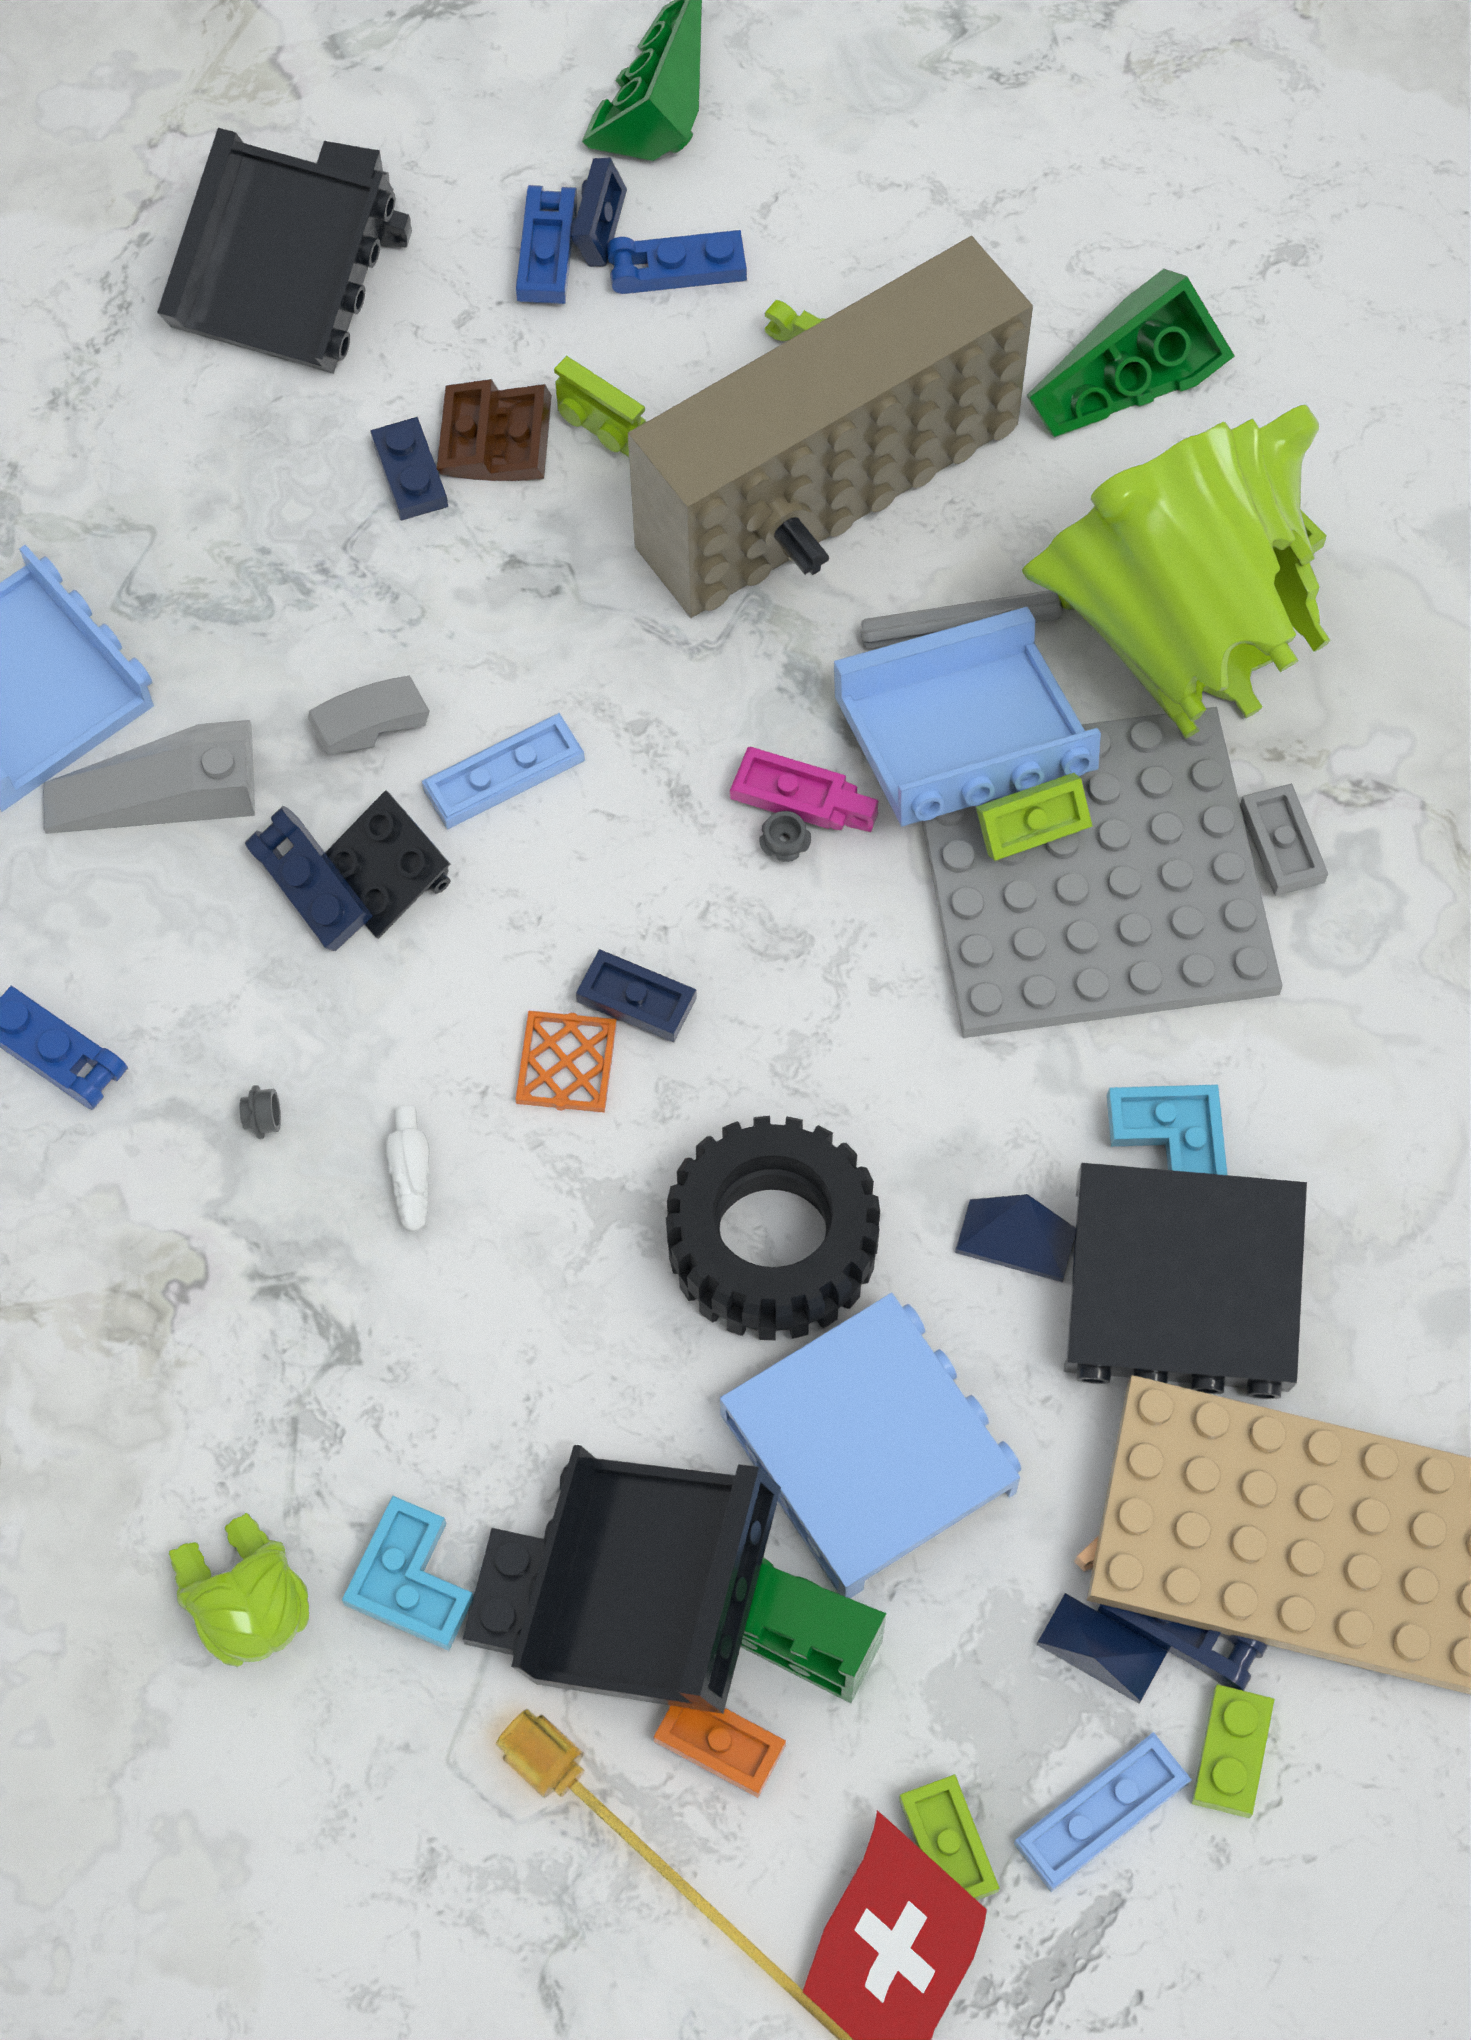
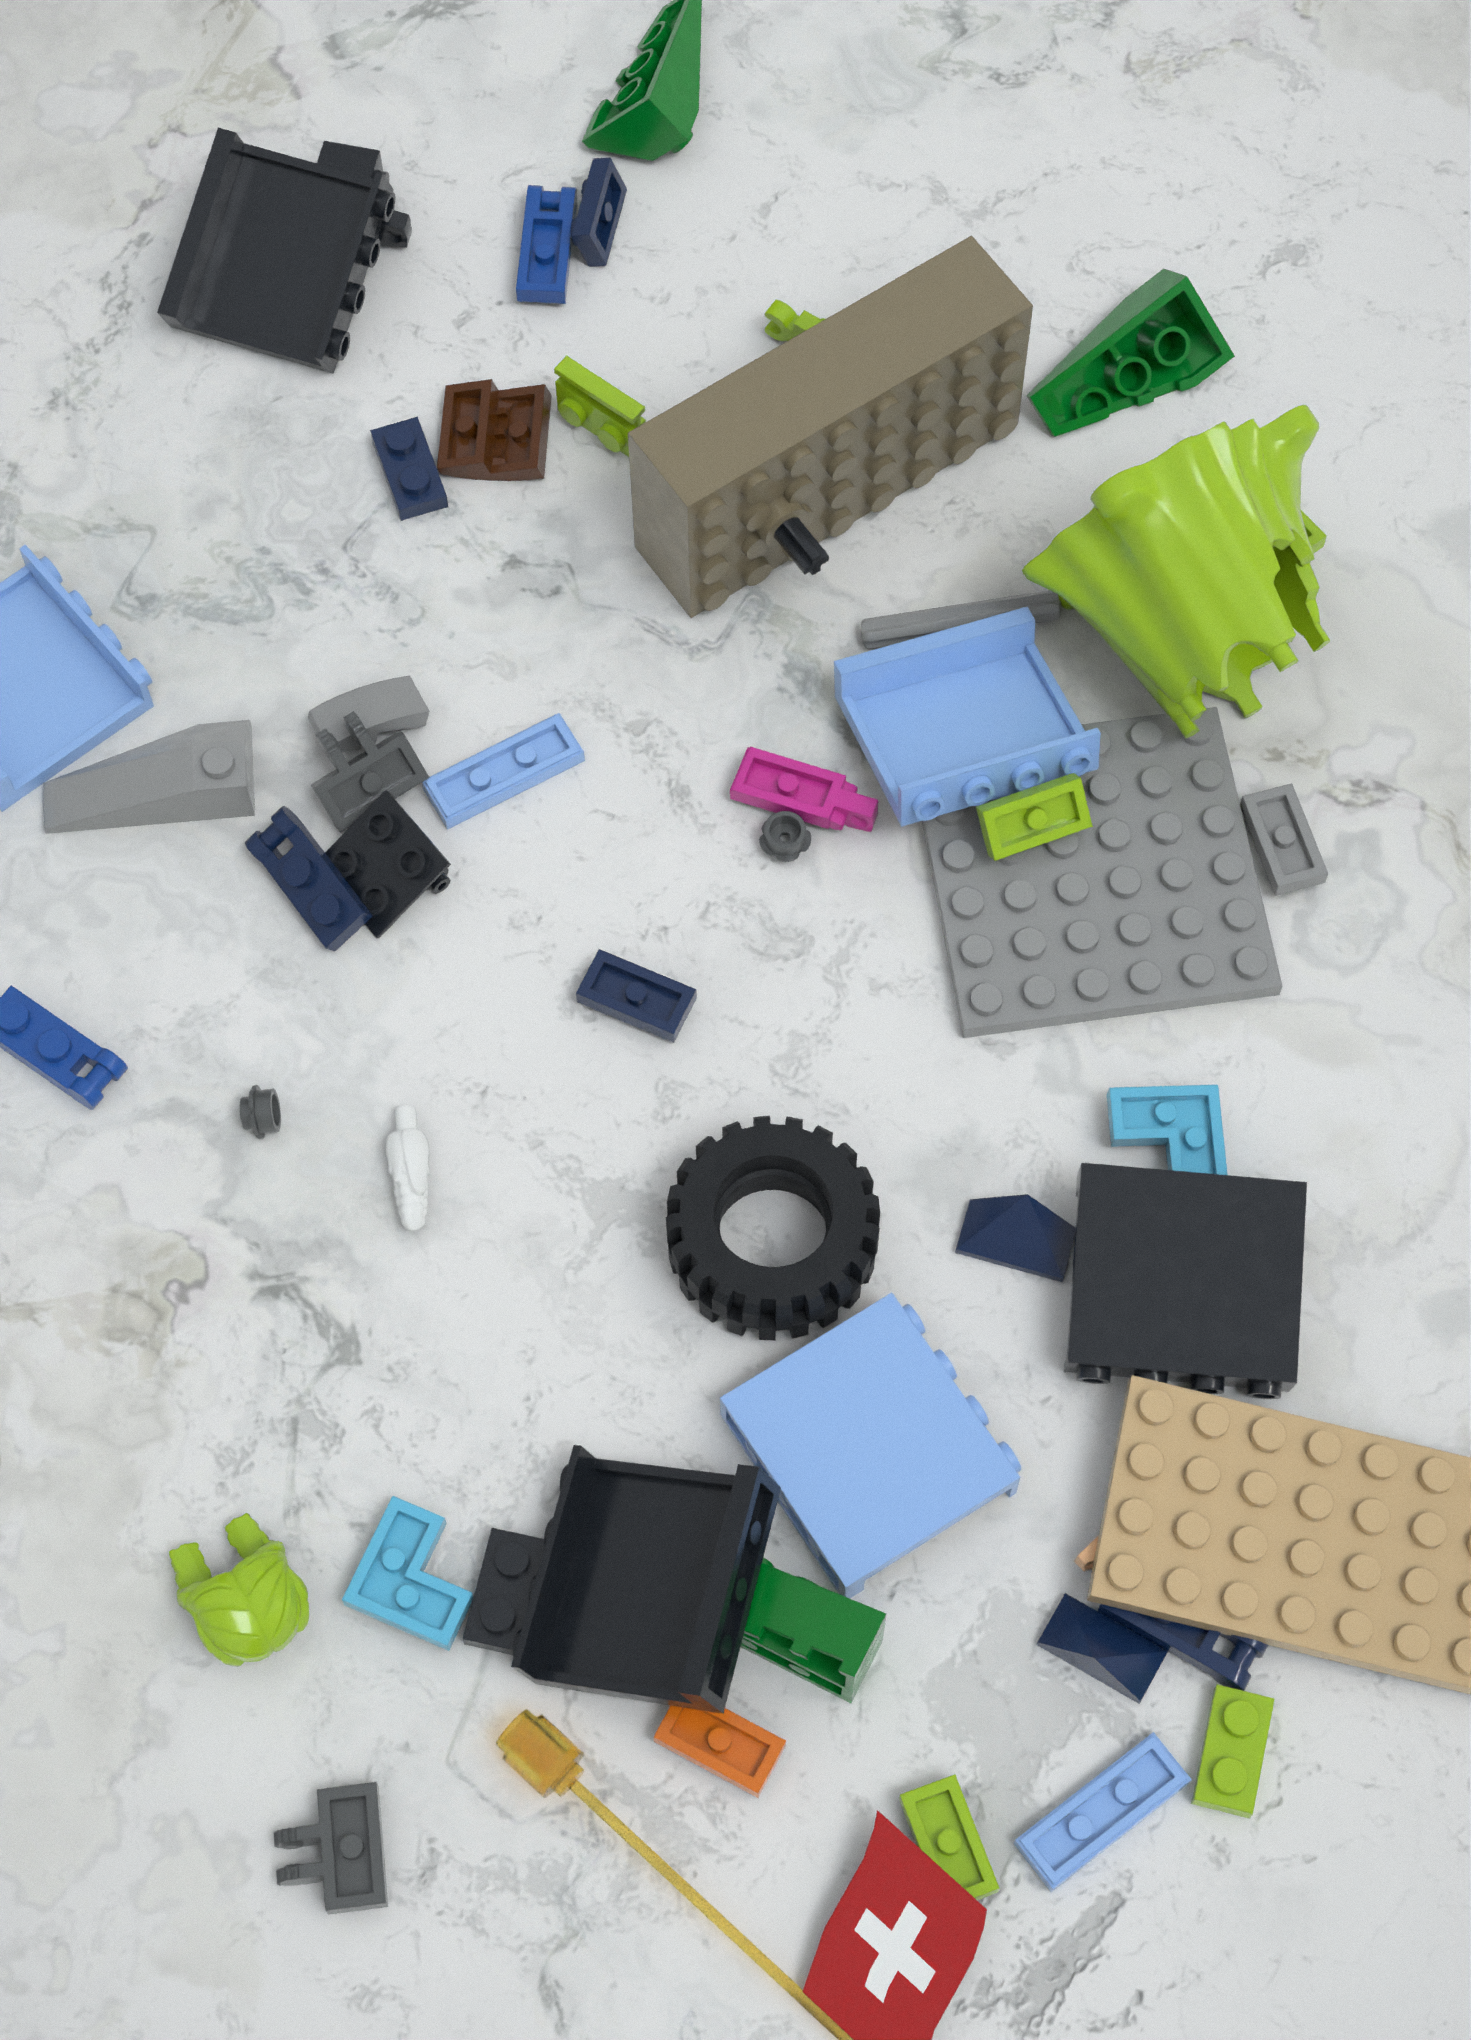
orange window [515,1011,617,1113] -> none
blue plate [607,230,747,294] -> none
none -> dark grey hinge [274,1782,388,1915]
none -> dark grey hinge [311,711,430,832]

